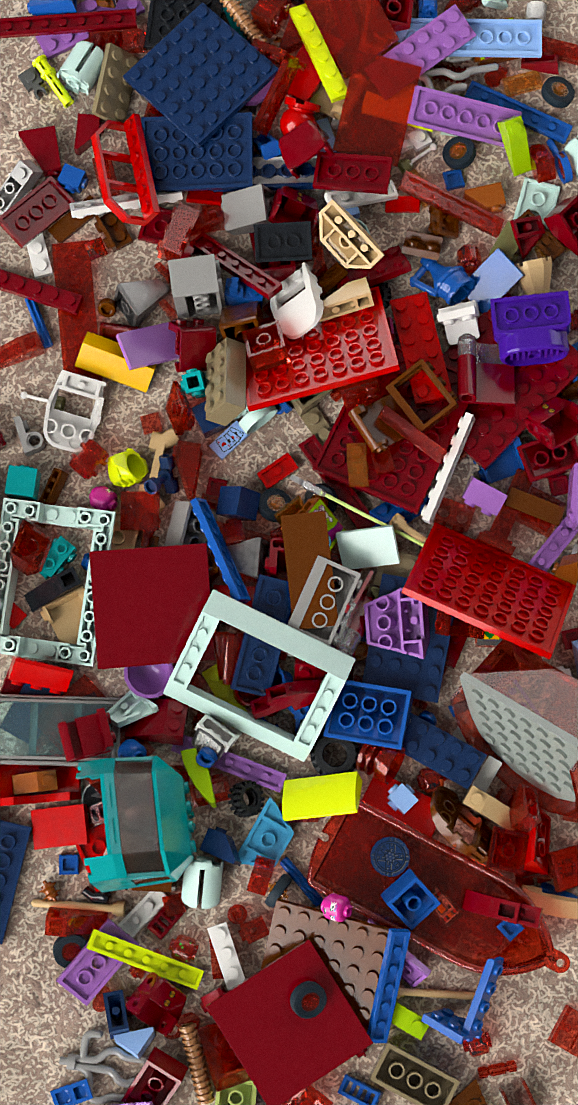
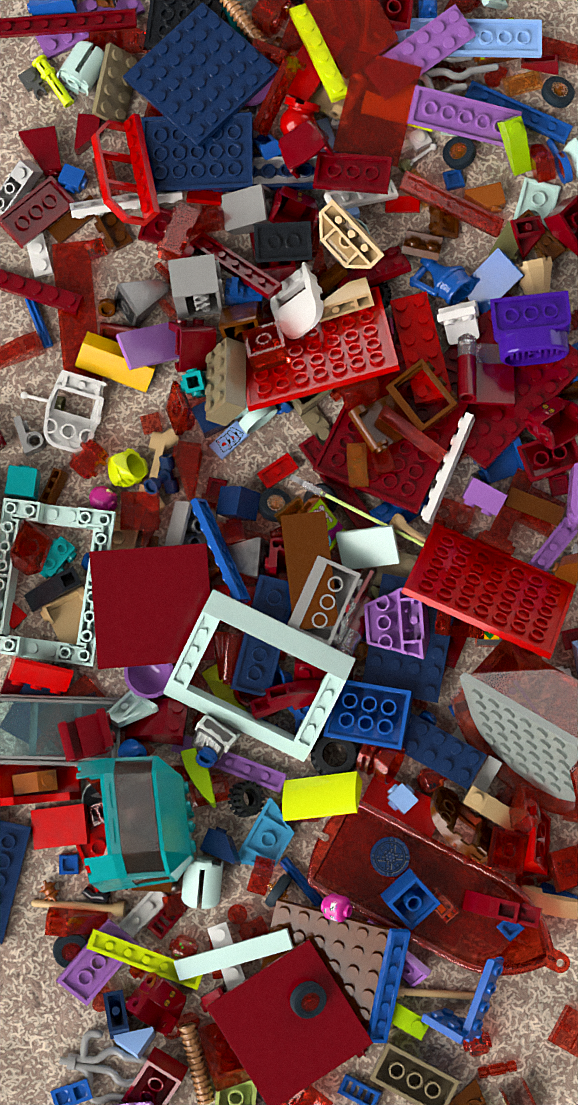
clear red head [456,244,482,273] -> none
white piece [525,1,547,25] -> none
none -> light aqua tile [174,928,293,981]

